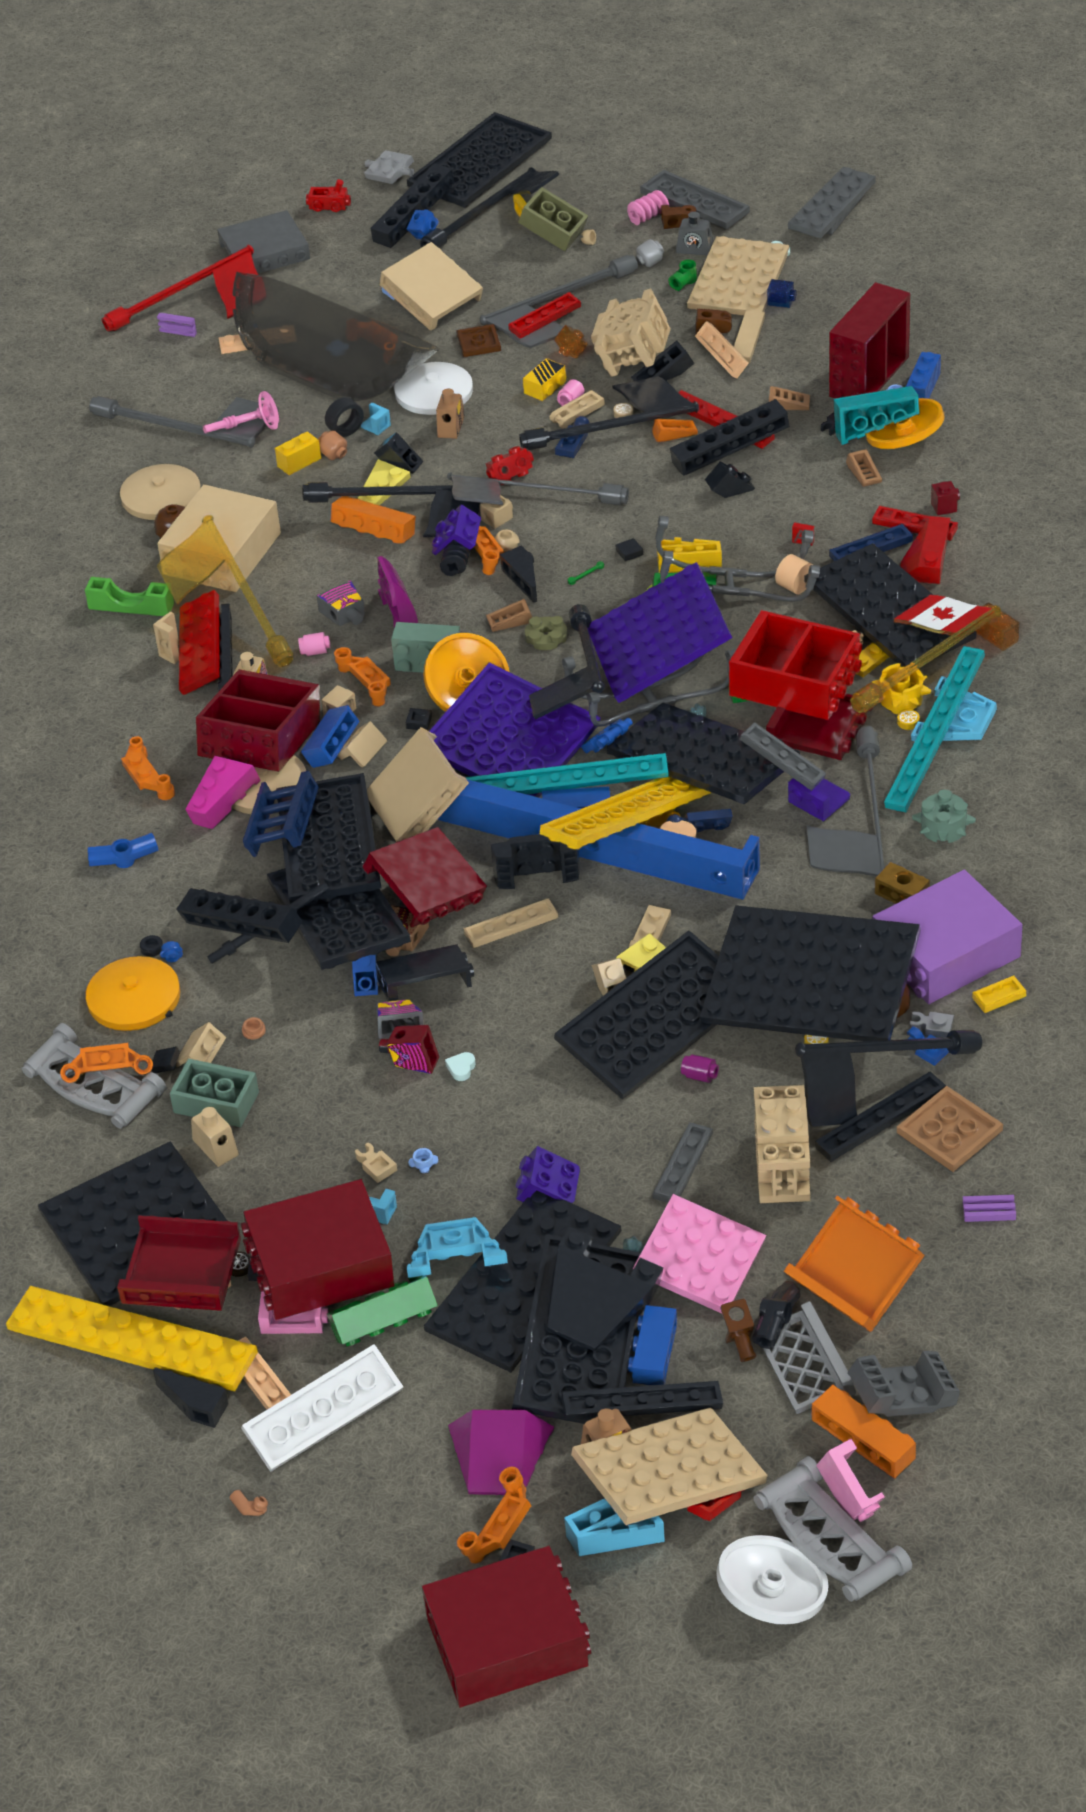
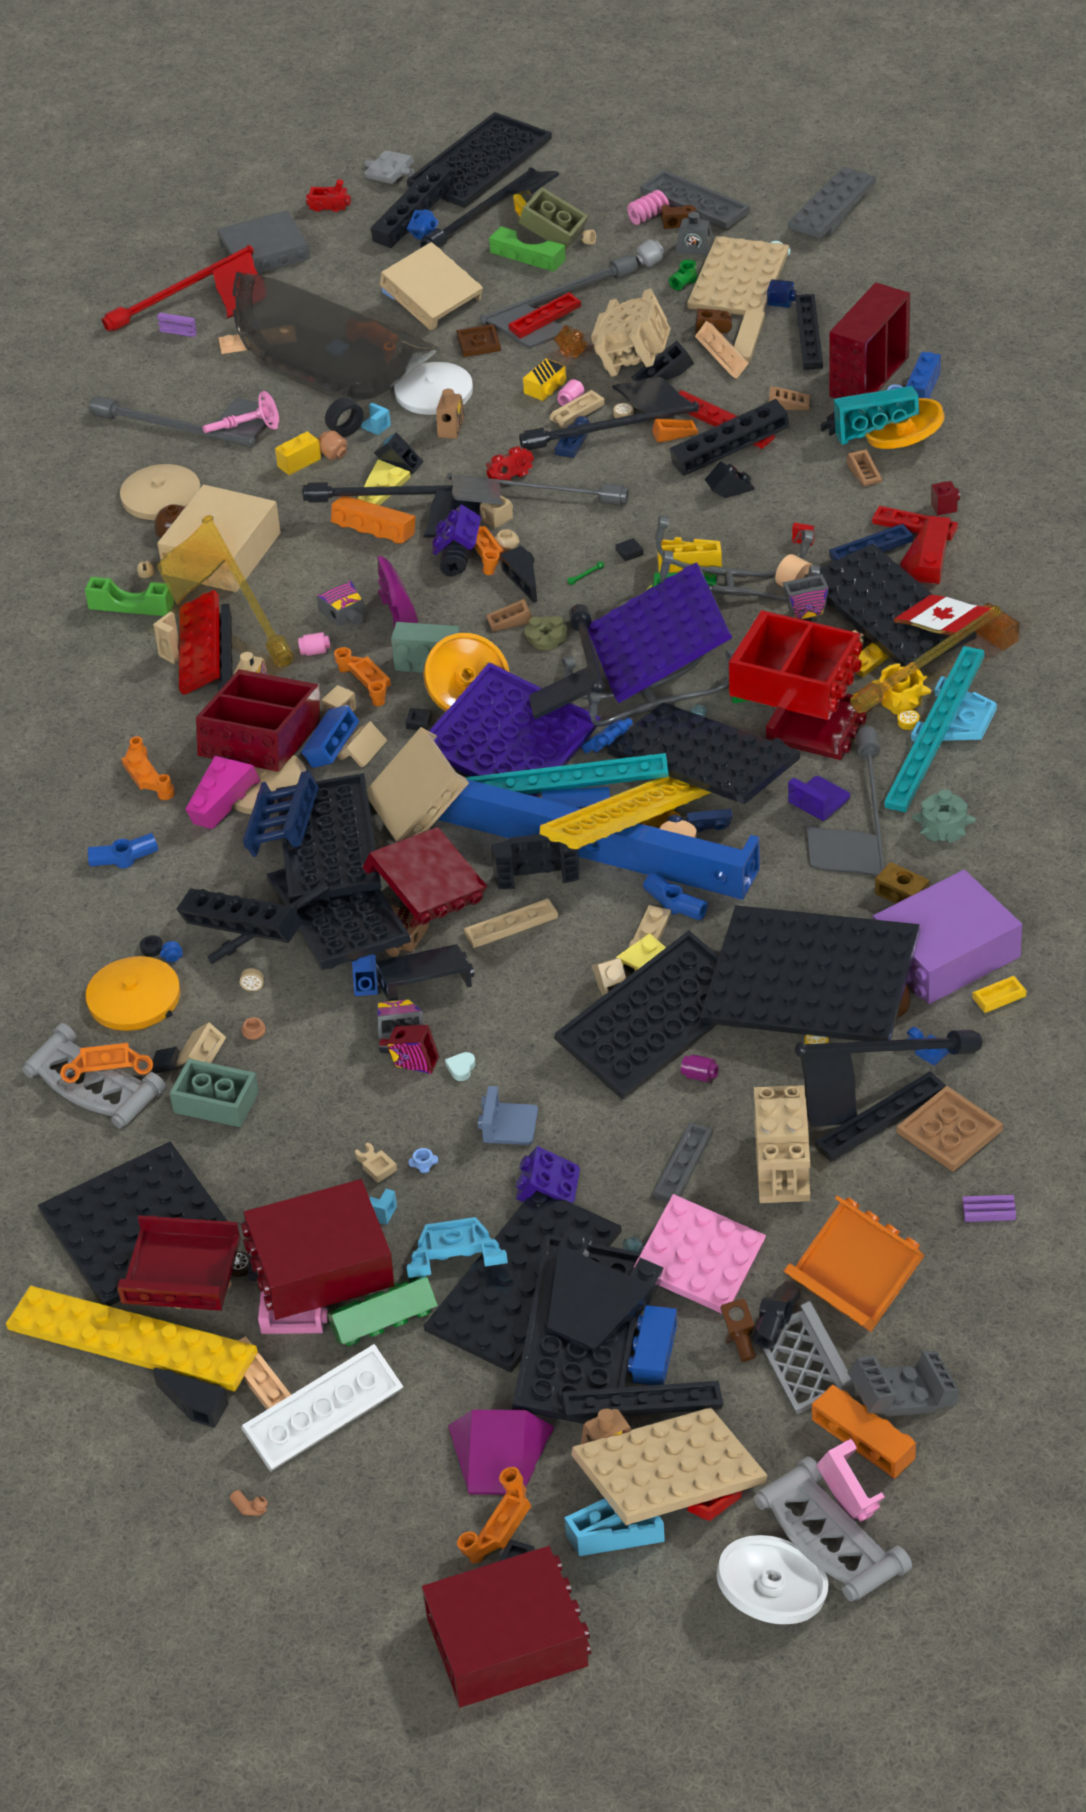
tan torso [191,1107,239,1167] -> none
dark grey tile [740,722,826,791] -> none
light grey plate [909,1012,954,1038] -> none
none -> tan hinge [137,561,154,578]
none -> tan tile [240,968,264,991]
none -> sand blue bracket [478,1086,538,1145]
none -> bright green arch [489,227,566,272]
none -> blue piece [643,872,708,920]
none -> dark grey torso [783,574,829,622]
none -> black plate [795,294,823,370]

